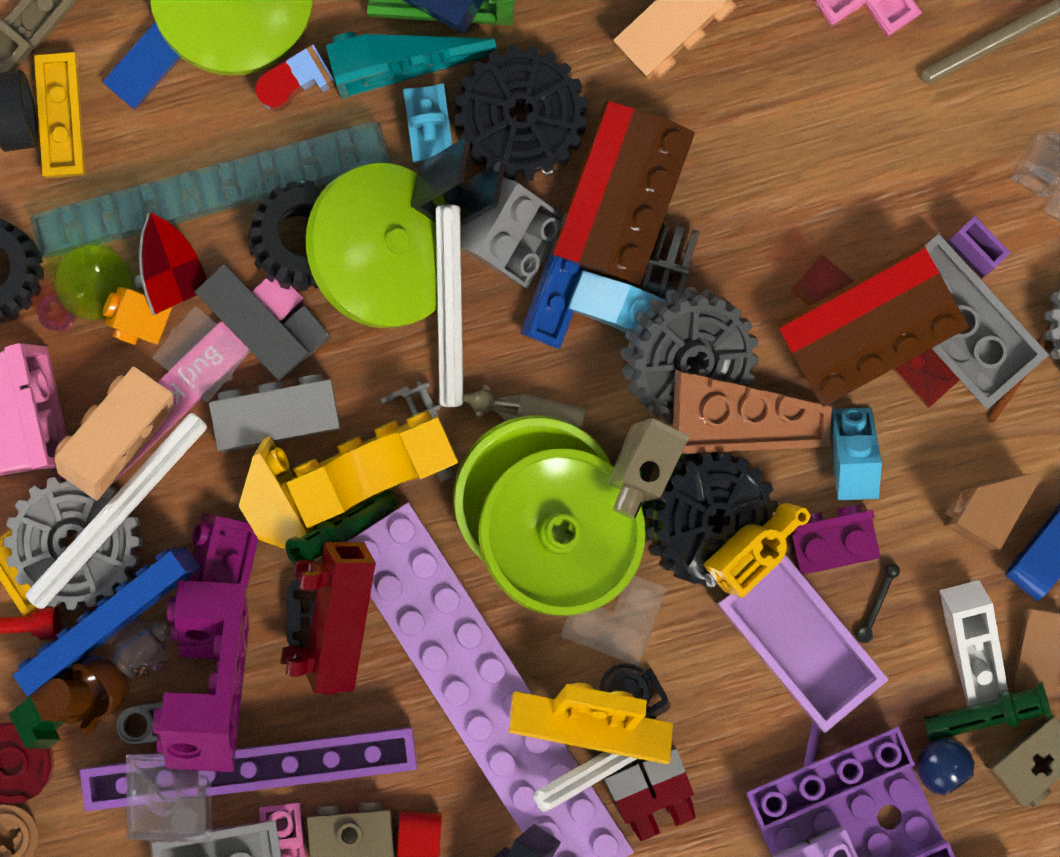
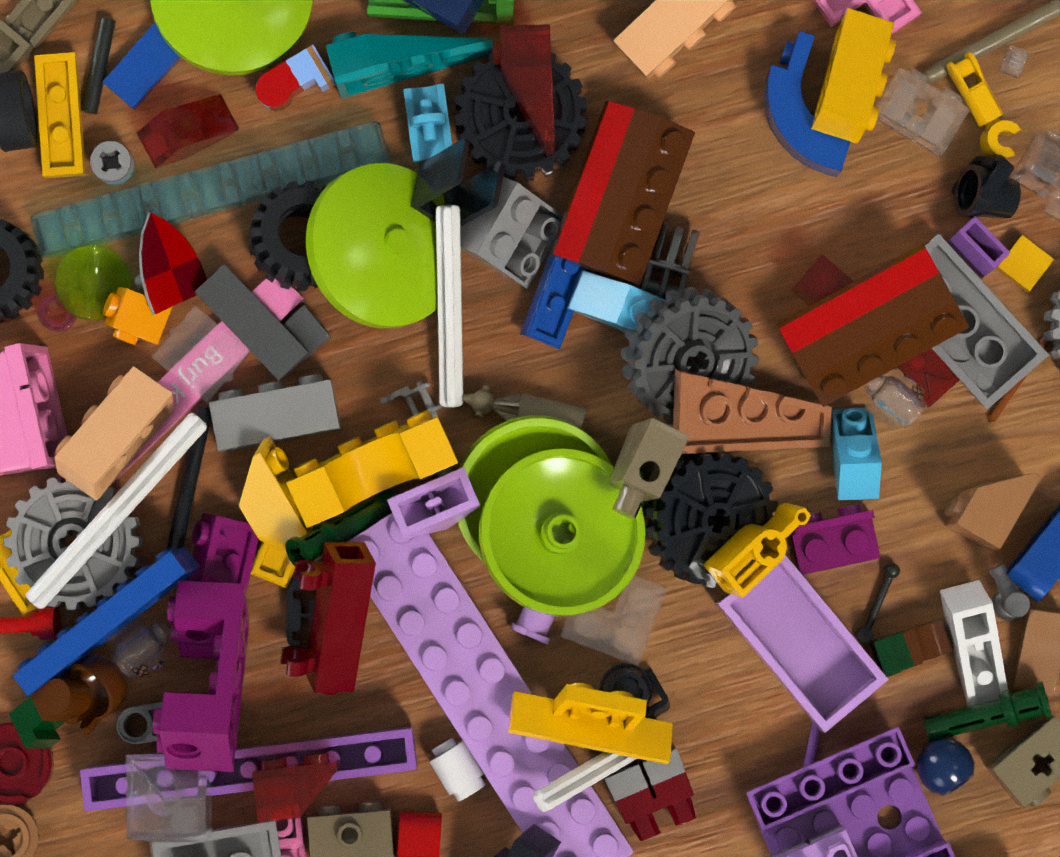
none -> pearl dark grey piece [81,18,116,115]
none -> light grey wheel [90,141,135,186]
none -> clear red slope [137,94,239,168]
none -> black bar [166,406,211,550]
none -> yellow tile [251,541,295,589]
none -> clear red slope [252,753,340,823]
none -> lavender slope [387,467,480,539]
none -> white brick [429,737,486,802]
none -> clear red slope [492,24,555,155]
none -> lavender brick [510,607,559,644]
none -> blue arch [764,31,850,177]
none -> yellow brick [811,8,896,144]
none -> clear head [864,368,926,429]
none -> leg [869,619,953,677]
none -> clear brick [875,68,970,157]
none -> yellow piece [946,52,1022,159]
none -> black piece [952,155,1021,219]
none -> flat silver piece [989,564,1030,620]
none -> yellow tile [995,235,1054,293]
none -> clear piece [999,45,1029,78]

